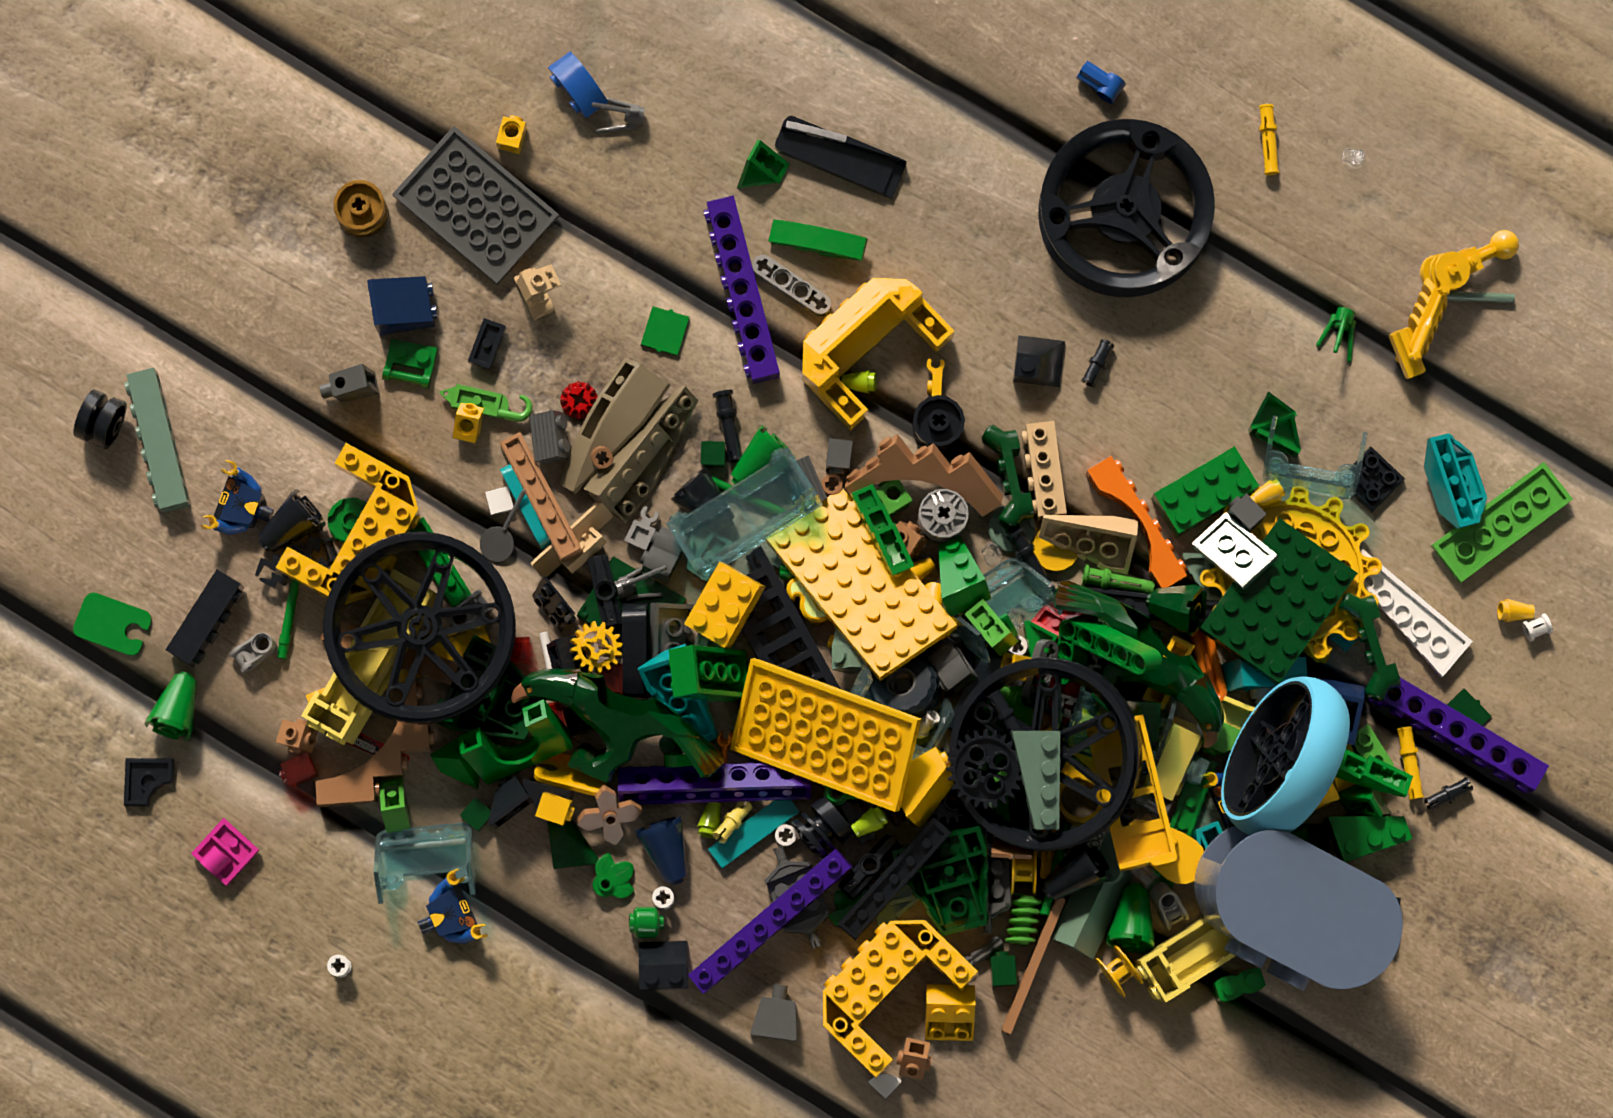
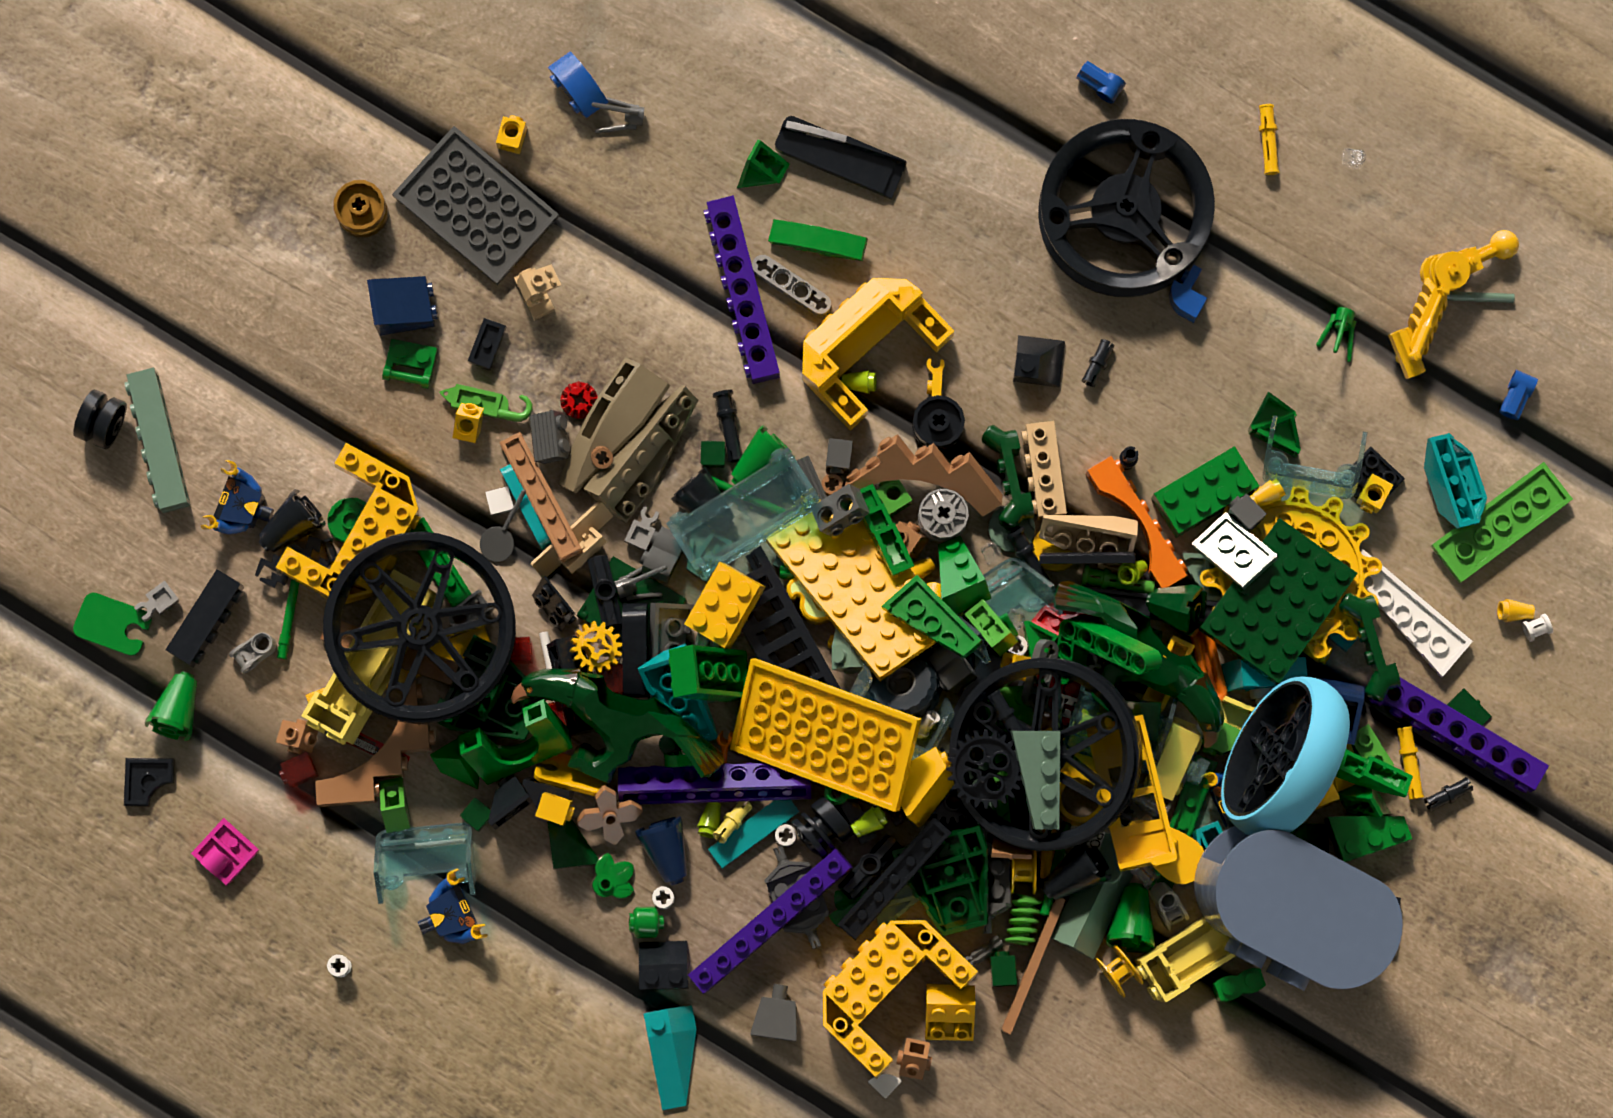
dark grey torso [320,364,380,402] -> none
green piece [641,306,690,356] -> none
none -> light grey plate [134,581,180,622]
none -> teal wedge [643,1005,697,1111]
none -> dark grey brick [810,484,870,537]
none -> green wing [881,575,982,659]
none -> black tile [1039,552,1136,564]
none -> lime cone [1118,560,1148,585]
none -> black pin [1119,446,1138,470]
none -> blue brick [1169,265,1207,323]
none -> yellow brick [1356,474,1393,514]
none -> blue piece [1499,369,1538,420]

